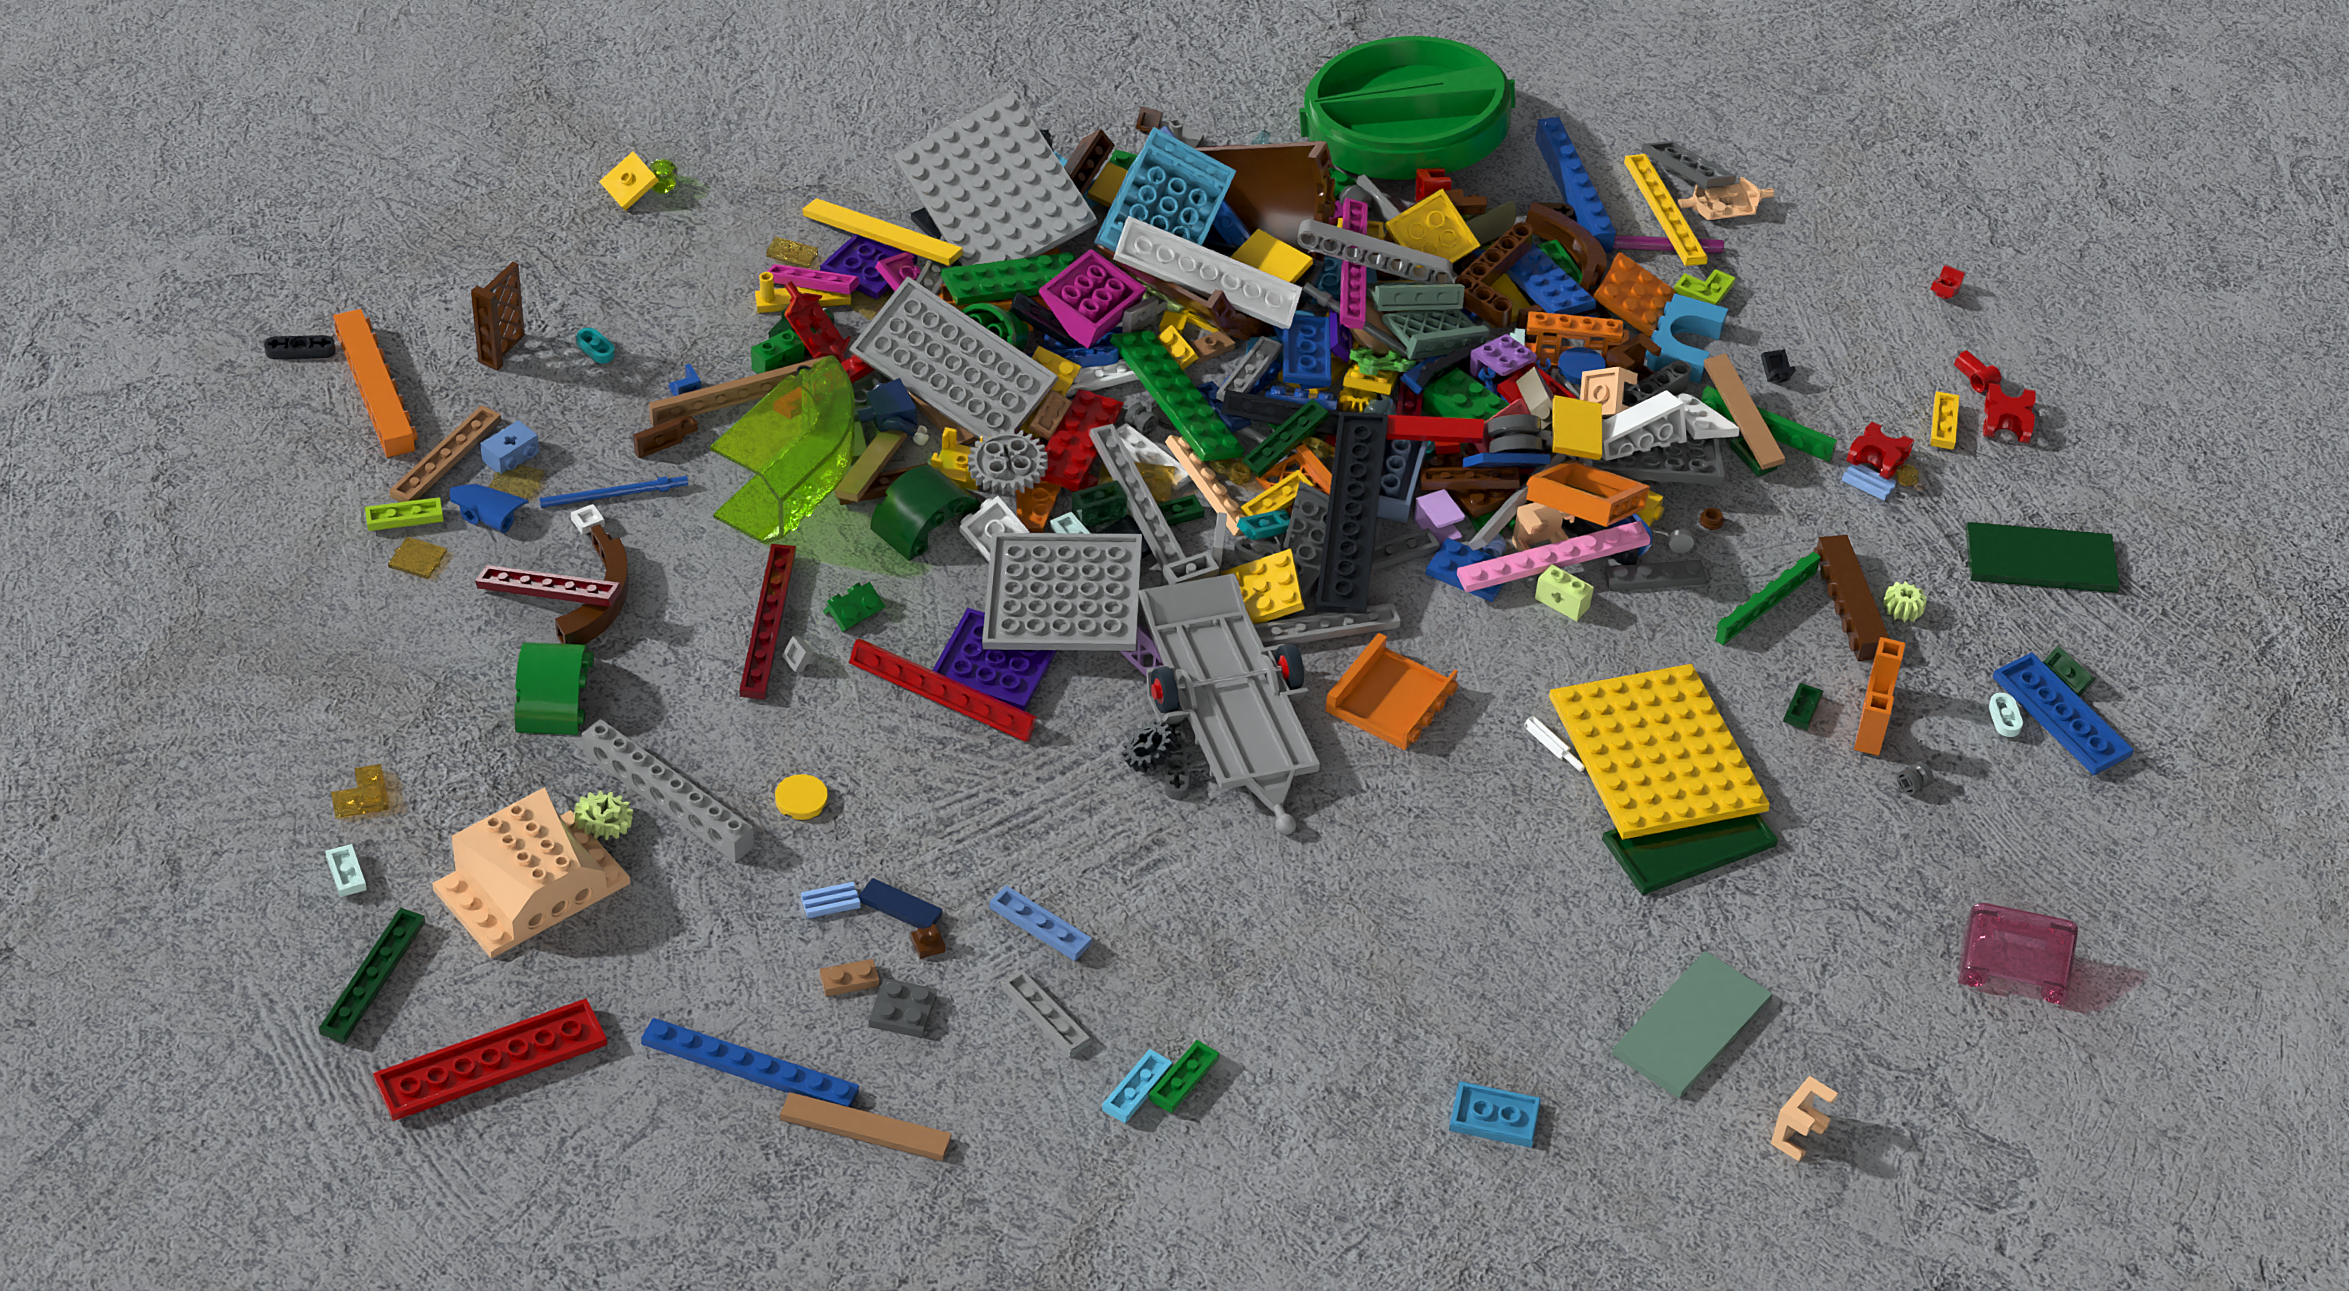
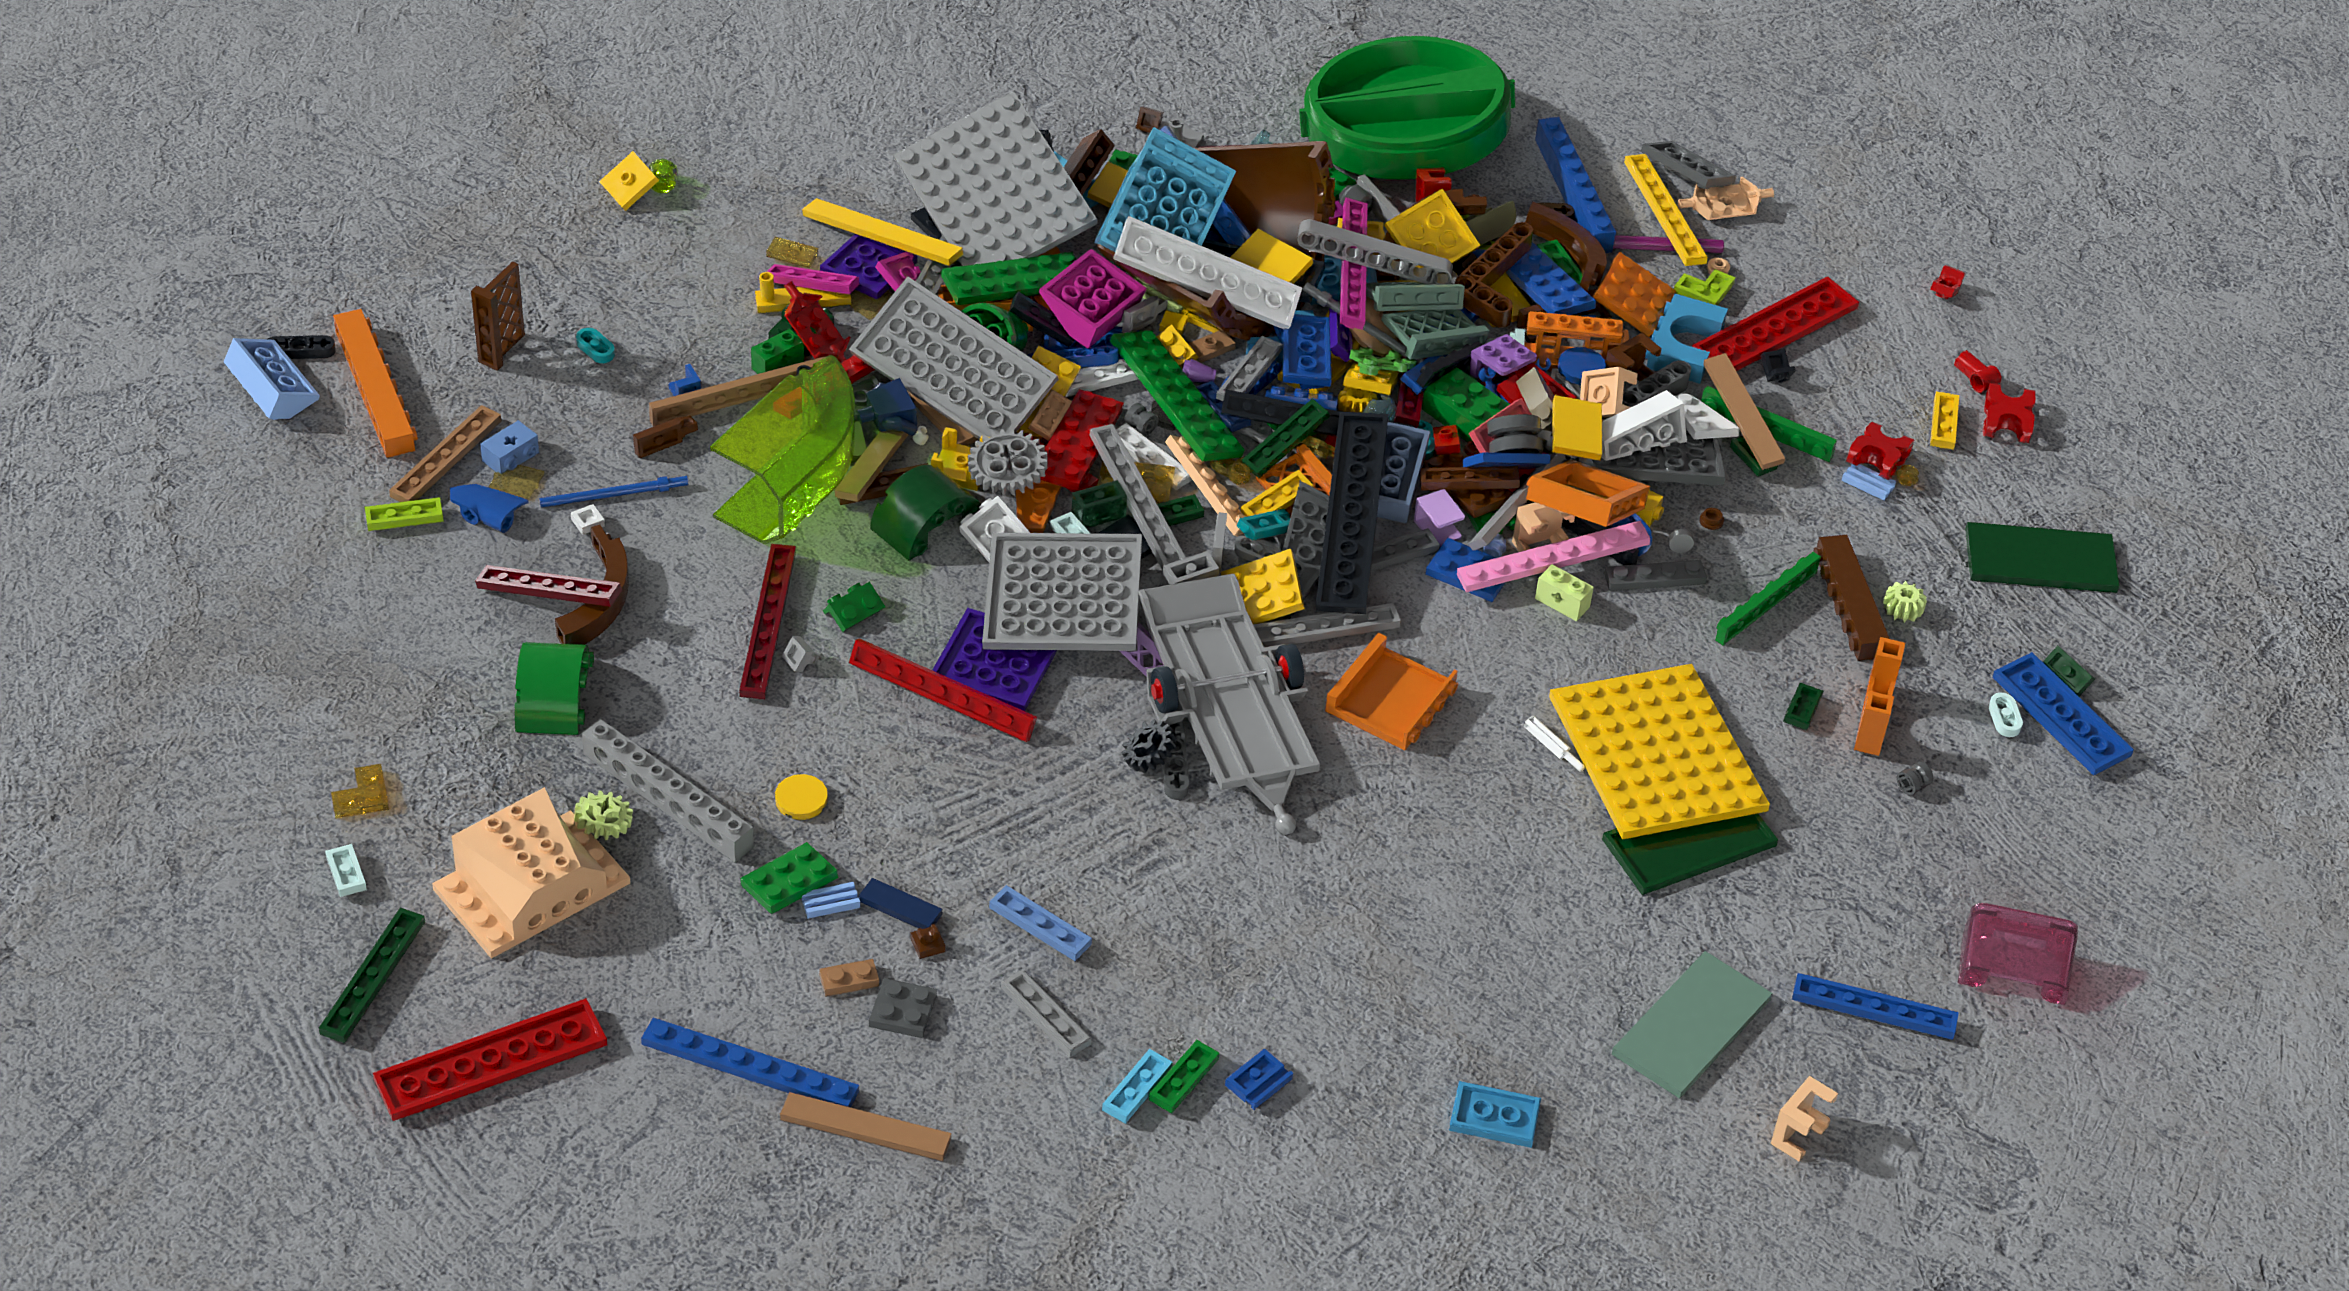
clear yellow piece [388,537,447,579] -> none
red tile [1386,415,1484,444] -> none
none -> light blue slope [224,338,320,420]
none -> green plate [740,842,838,915]
none -> medium lavender cone [1182,359,1216,383]
none -> blue plate [1225,1048,1293,1110]
none -> red plate [1692,276,1859,371]
none -> light nougat plate [1707,258,1730,275]
none -> blue plate [1792,973,1959,1040]

